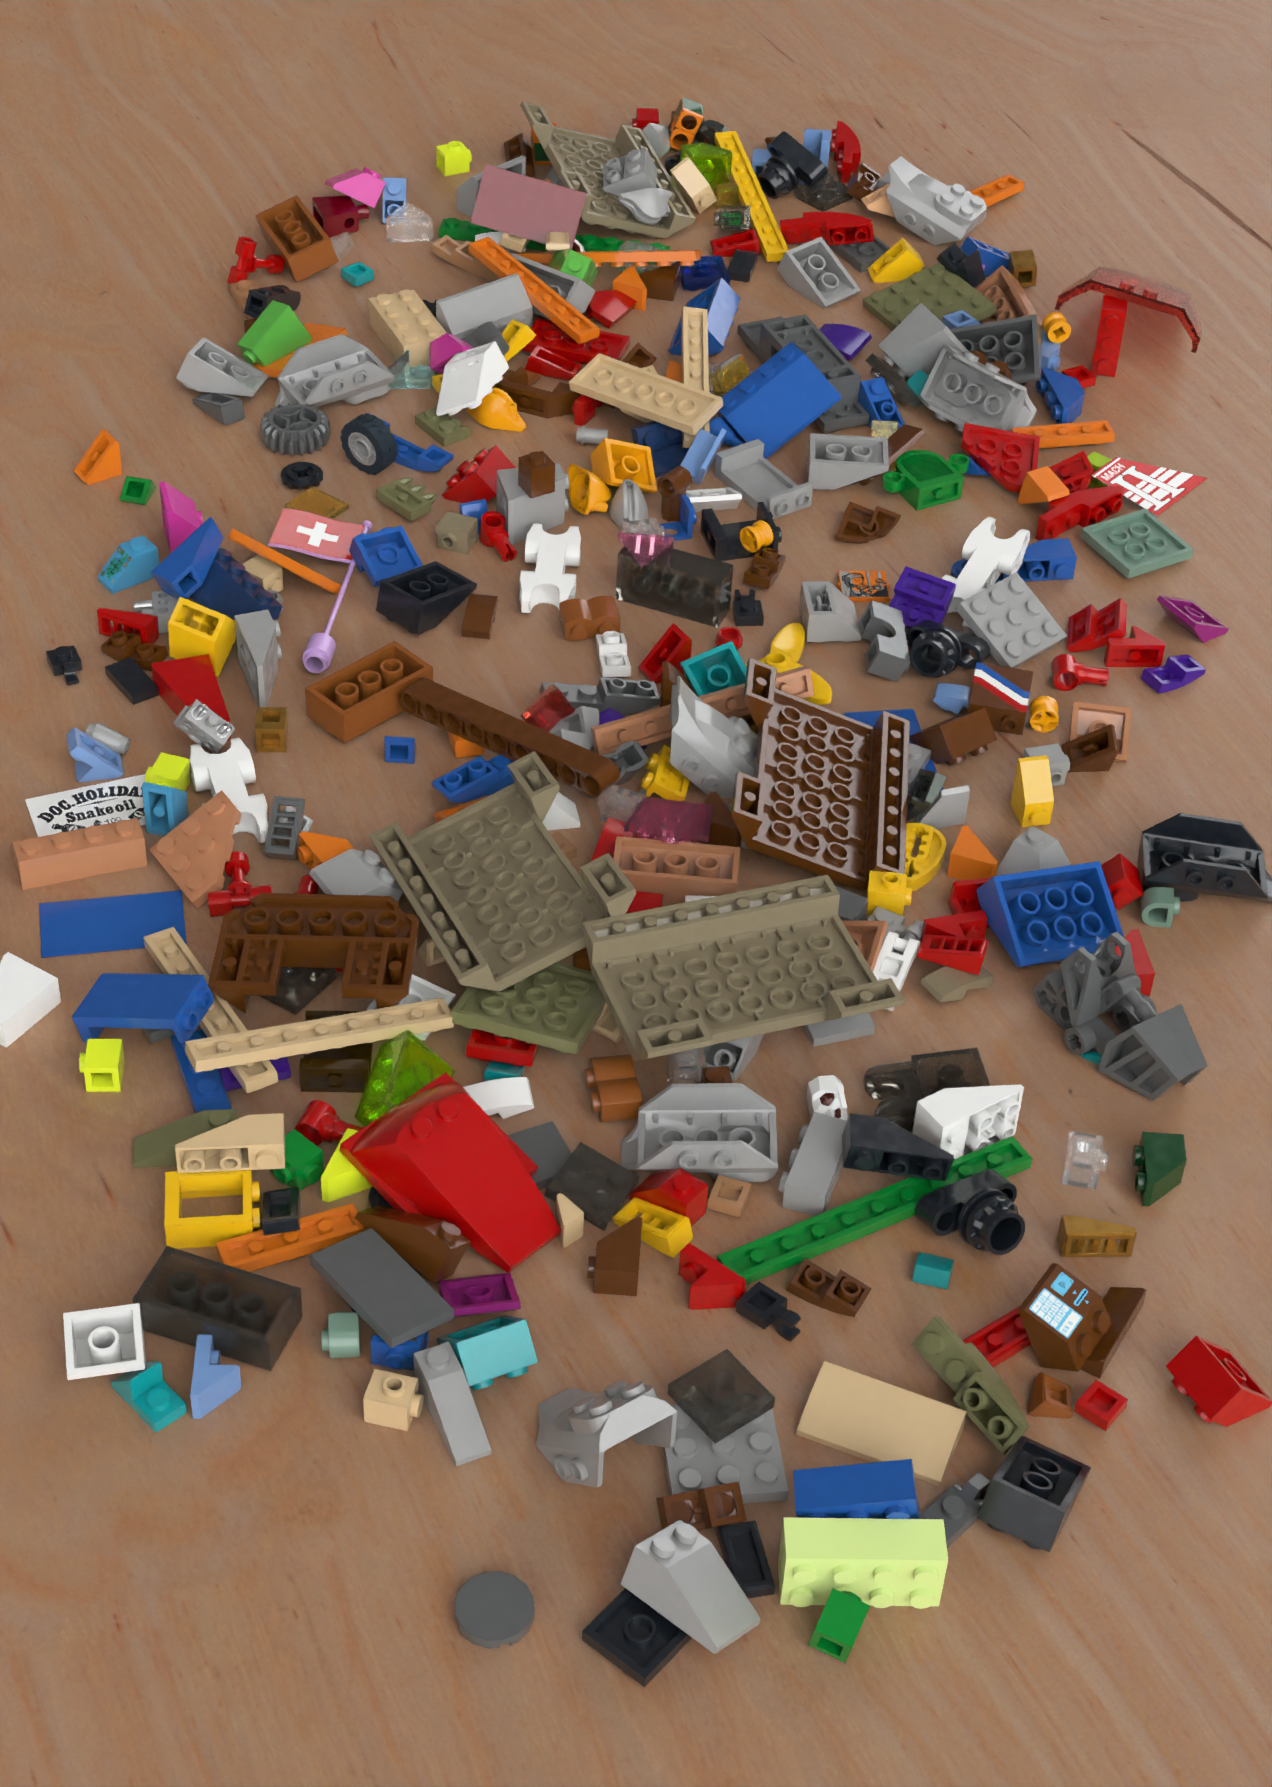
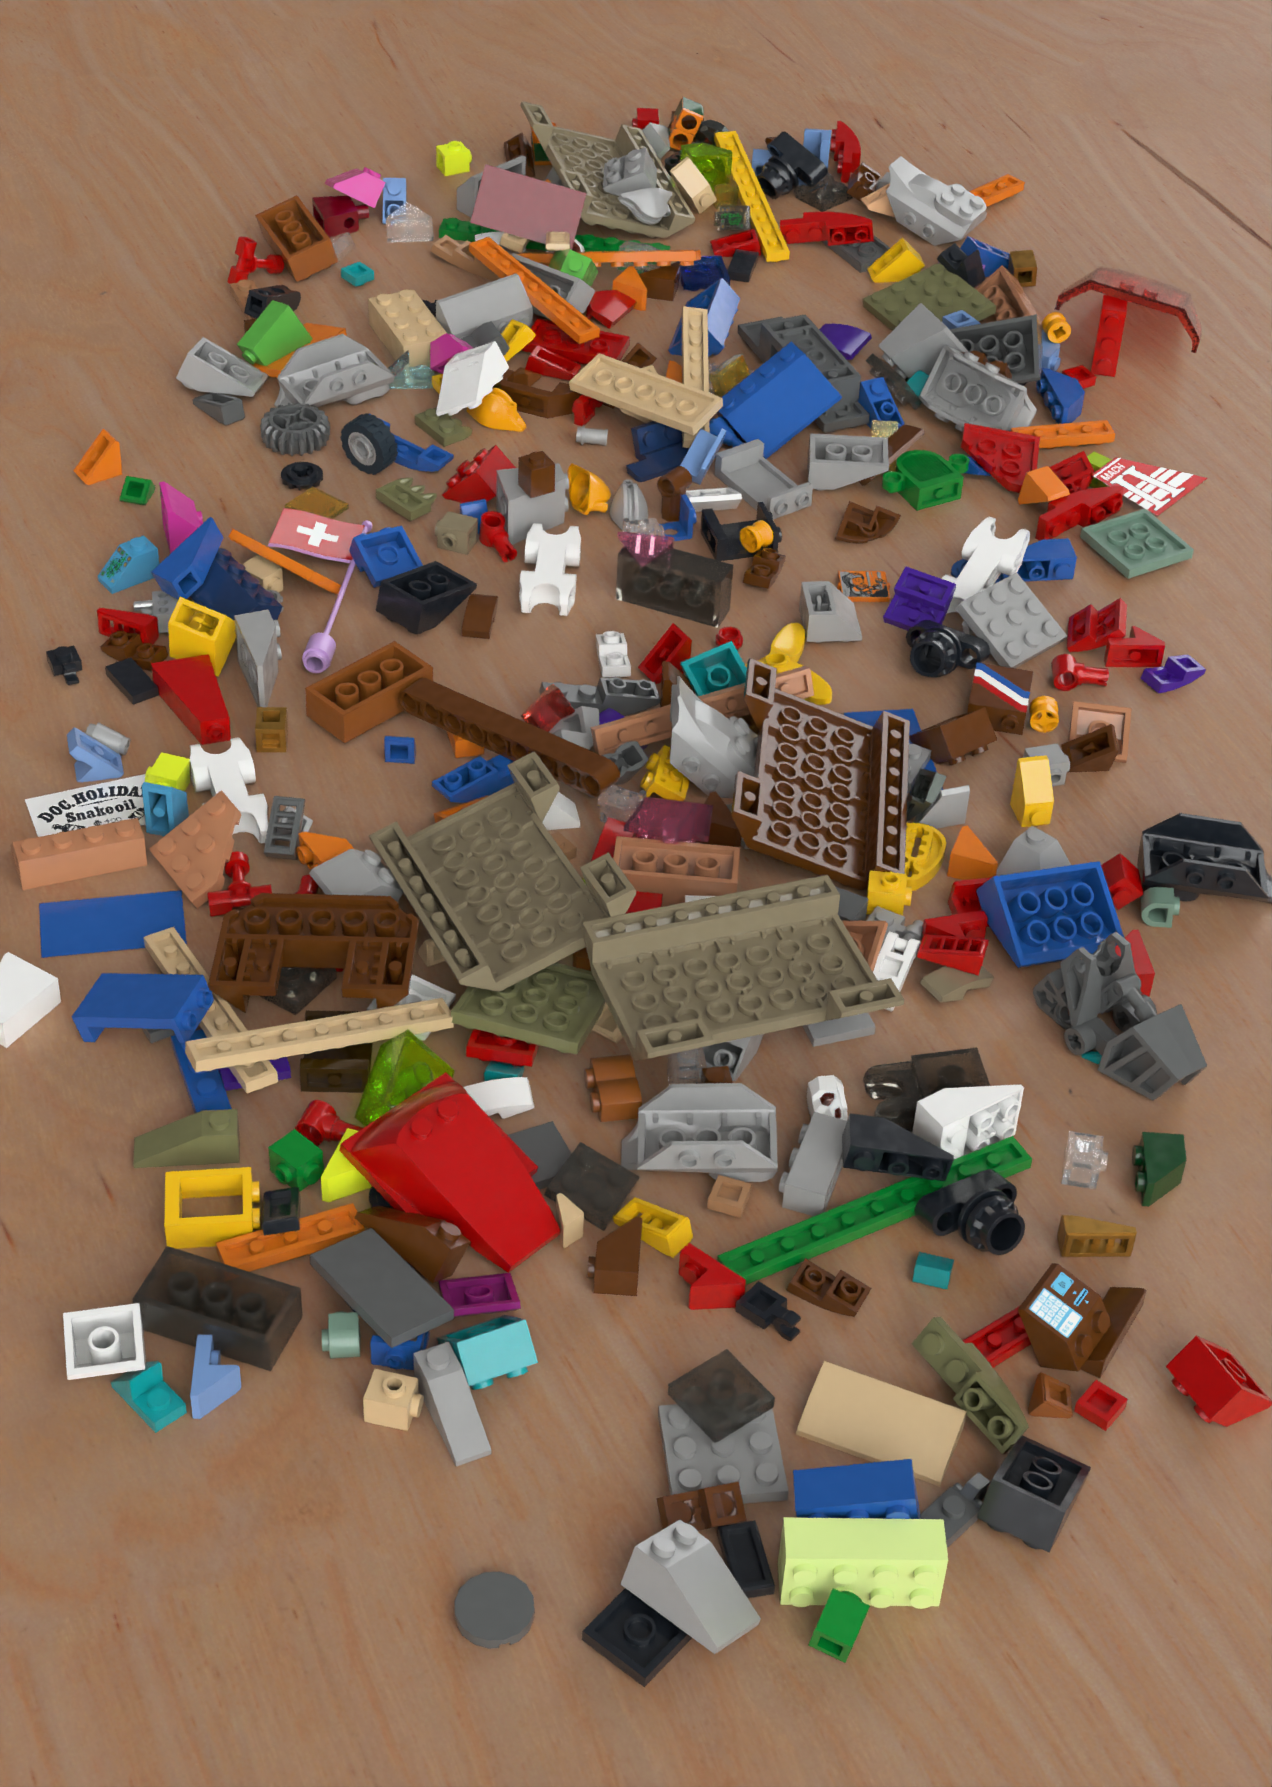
neon yellow brick [79,1039,125,1092] -> none
light grey piece [173,699,236,754] -> none
tan slope [175,1113,285,1173] -> none
light grey slope [535,1380,678,1487] -> none
dark orange brick [559,596,620,641] -> none
light orange slope [590,438,657,494] -> none
red slope [629,1168,708,1227] -> none
black plate [732,589,764,626] -> none
light grey slope [777,237,861,309] -> none
dark grey arch [859,600,911,682] -> none
medium blue slope [933,683,972,715] -> none
magenta slope [1157,595,1229,643] -> none

